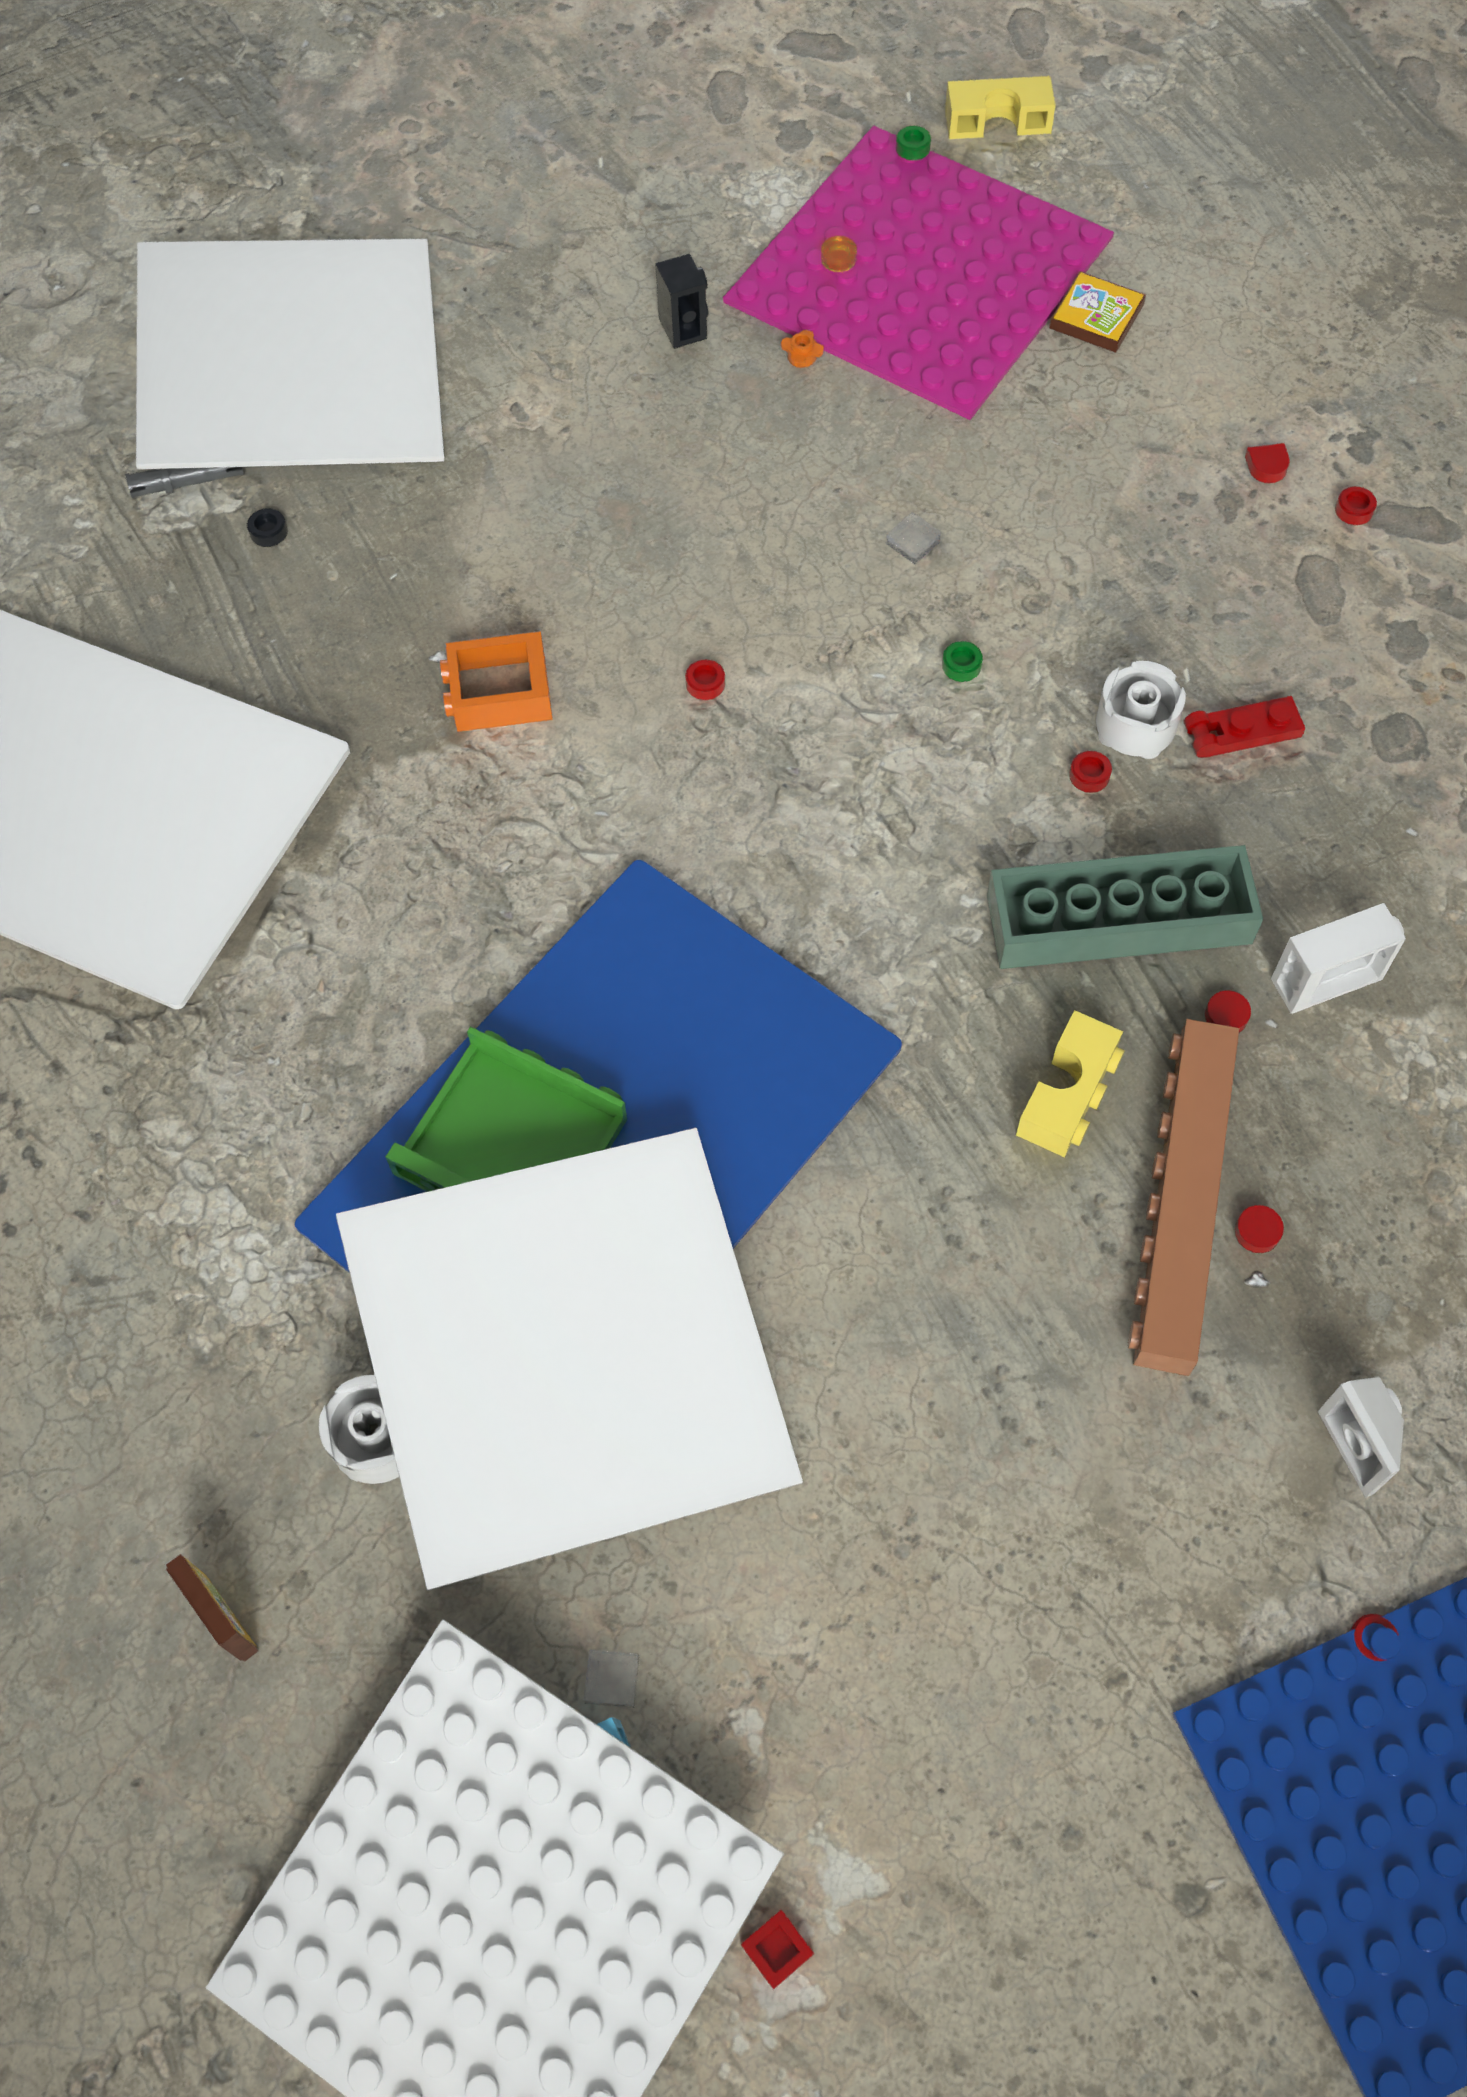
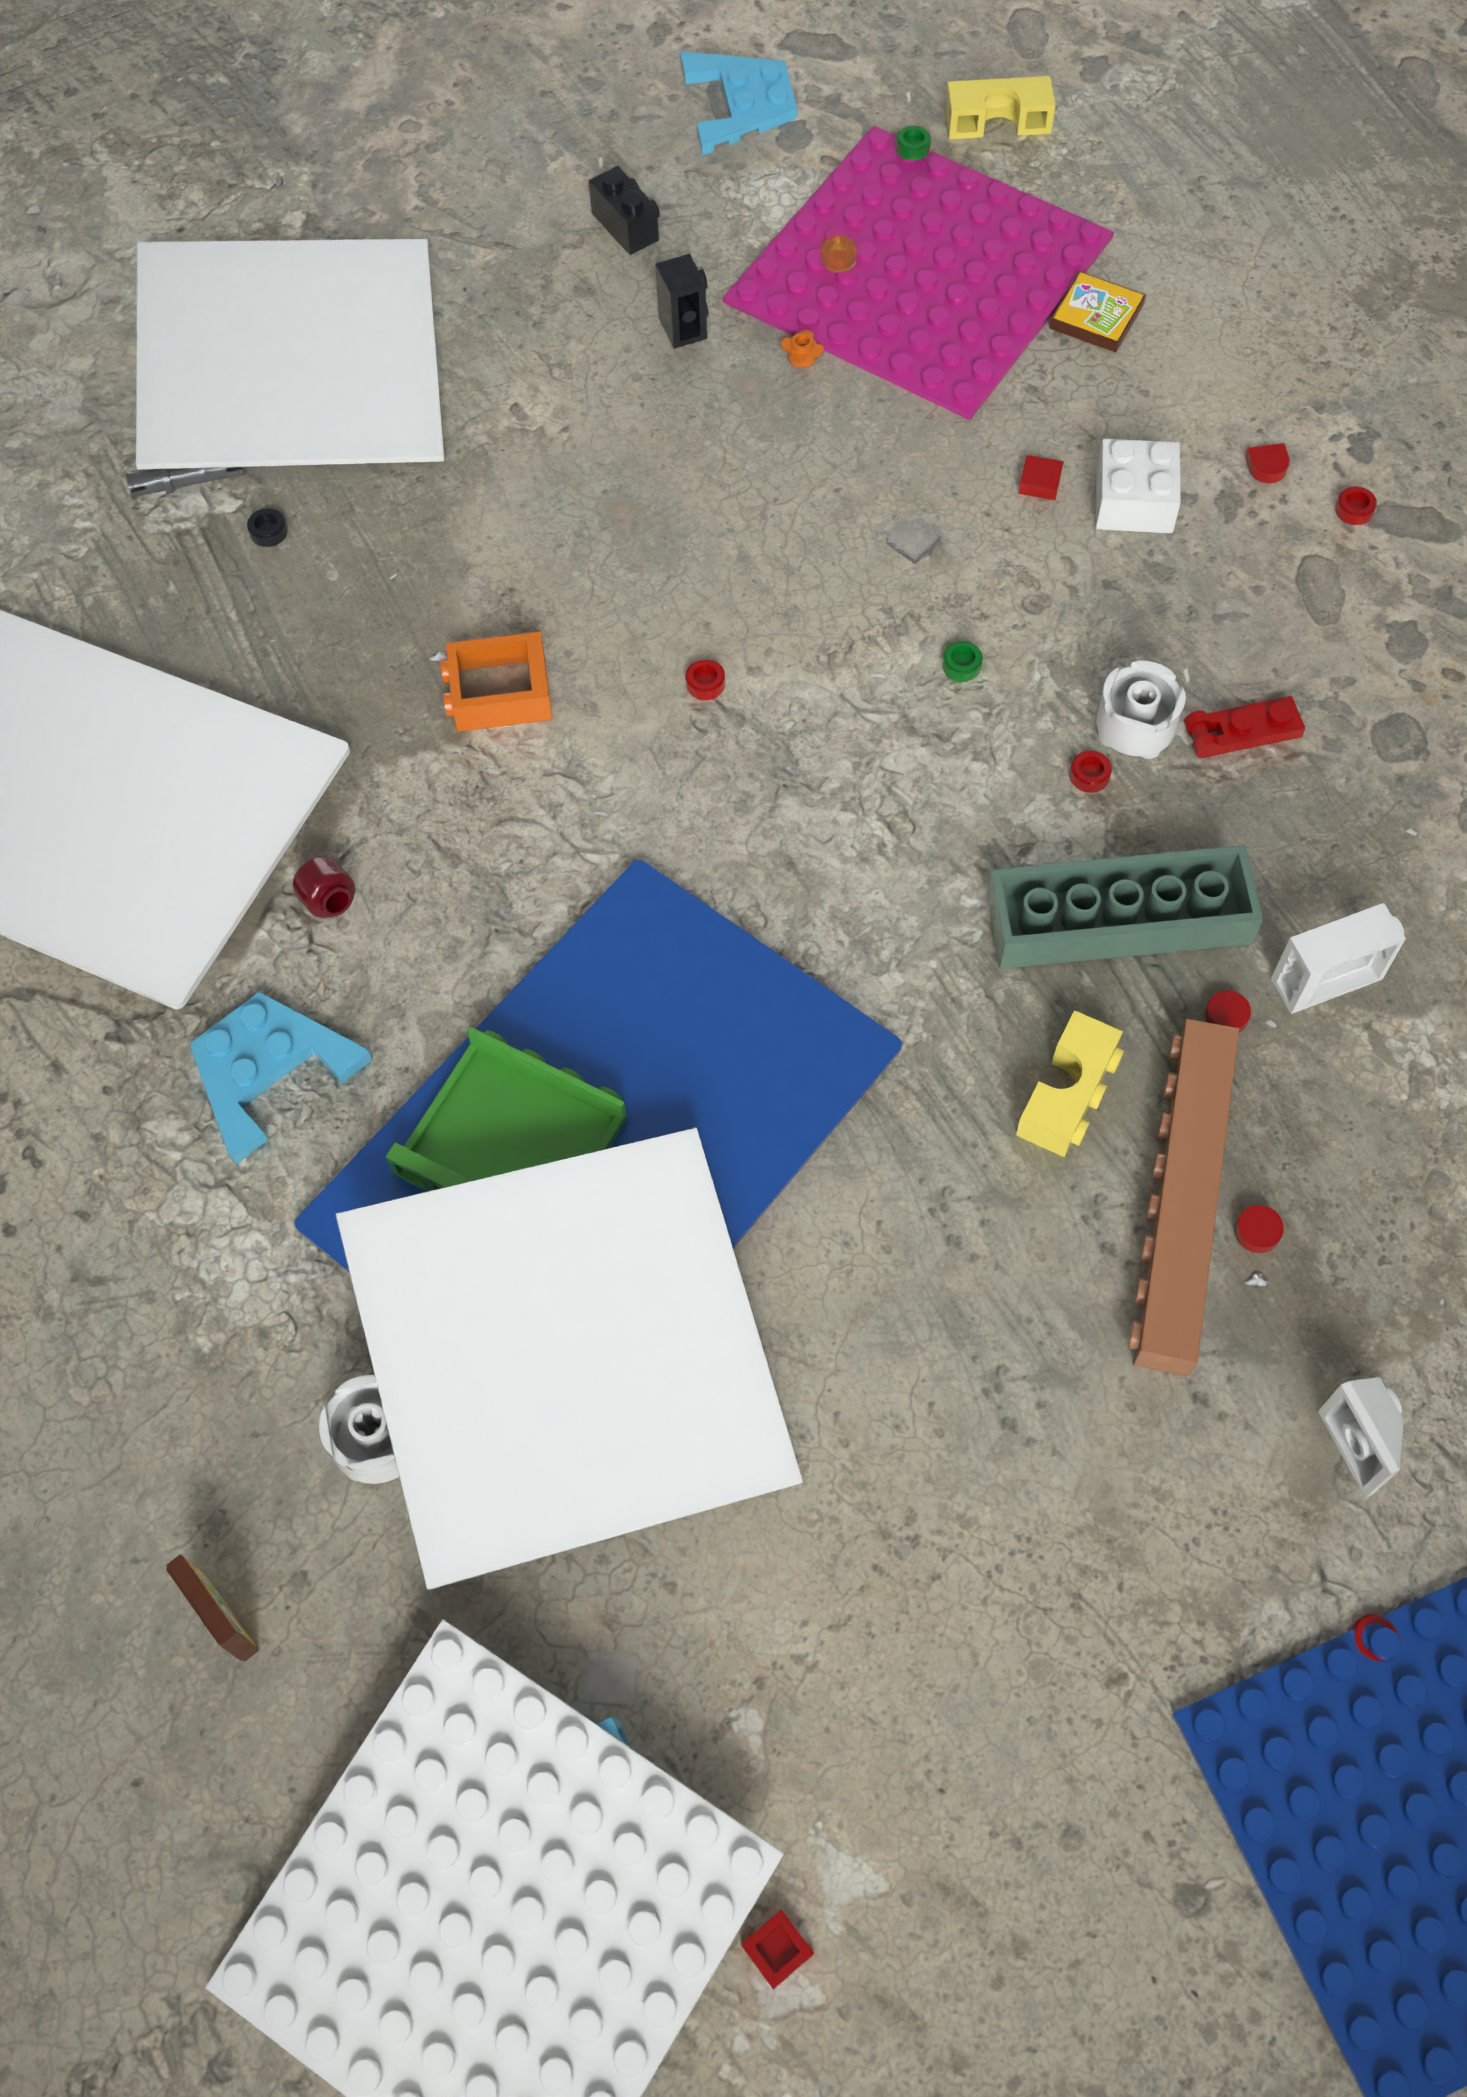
none -> medium azure wing [189,992,372,1165]
none -> dark red head [292,856,356,919]
none -> black brick [588,166,660,255]
none -> medium azure wing [680,52,797,155]
none -> red tile [1018,455,1064,500]
none -> white brick [1096,439,1181,533]

